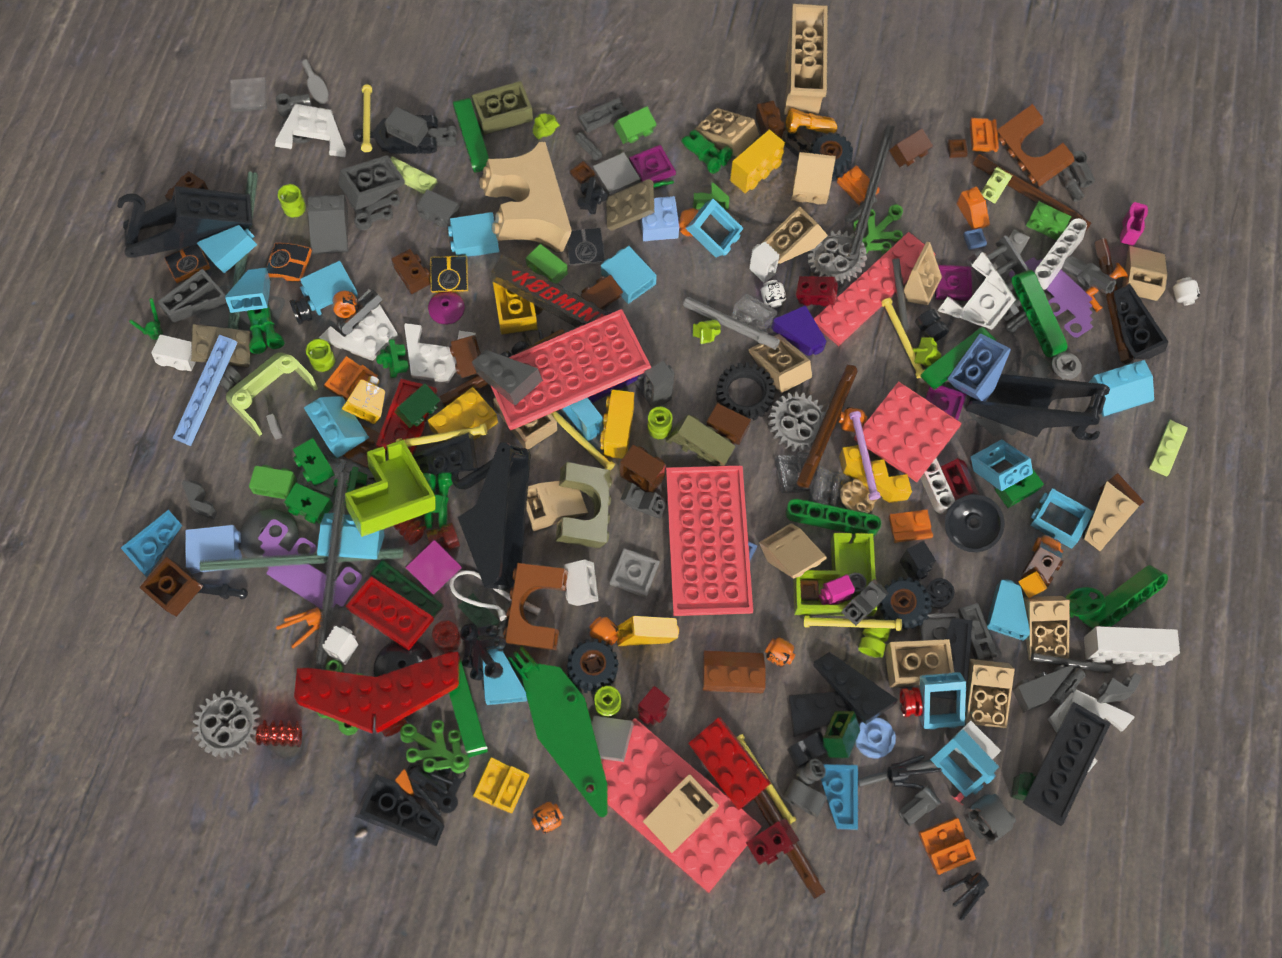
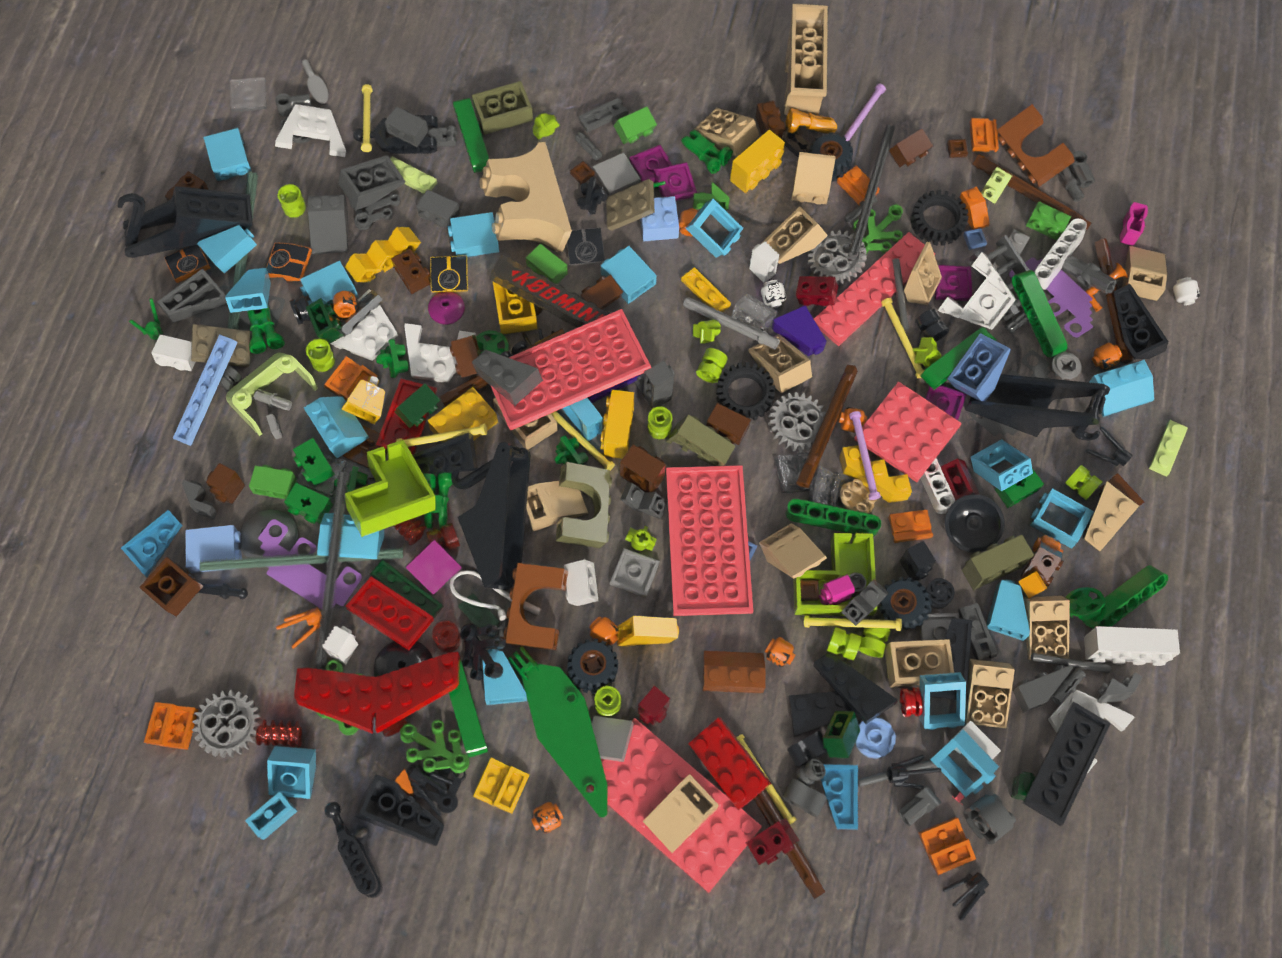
none -> orange slope [144,702,199,750]
none -> medium azure panel [204,128,251,181]
none -> reddish brown brick [206,463,245,504]
none -> medium azure brick [245,792,297,840]
none -> light grey axle [254,389,292,411]
none -> medium azure slope [267,746,316,799]
none -> dark green brick [306,298,344,344]
none -> black piece [324,802,383,898]
none -> yellow brick [345,227,421,282]
none -> green piece [476,330,509,355]
none -> green hips [554,435,589,465]
none -> lime piece [625,526,657,551]
none -> magenta tile [653,162,697,201]
none -> yellow tile [681,267,731,313]
none -> lime wheel [696,348,728,383]
none -> lime wheel [827,627,862,661]
none -> lavender bar [844,84,886,141]
none -> black tyre [910,190,969,246]
none -> olive brick [962,535,1034,591]
none -> lime wheel [1065,464,1103,500]
none -> black plant [1086,427,1133,467]
none -> orange head [1092,343,1122,370]

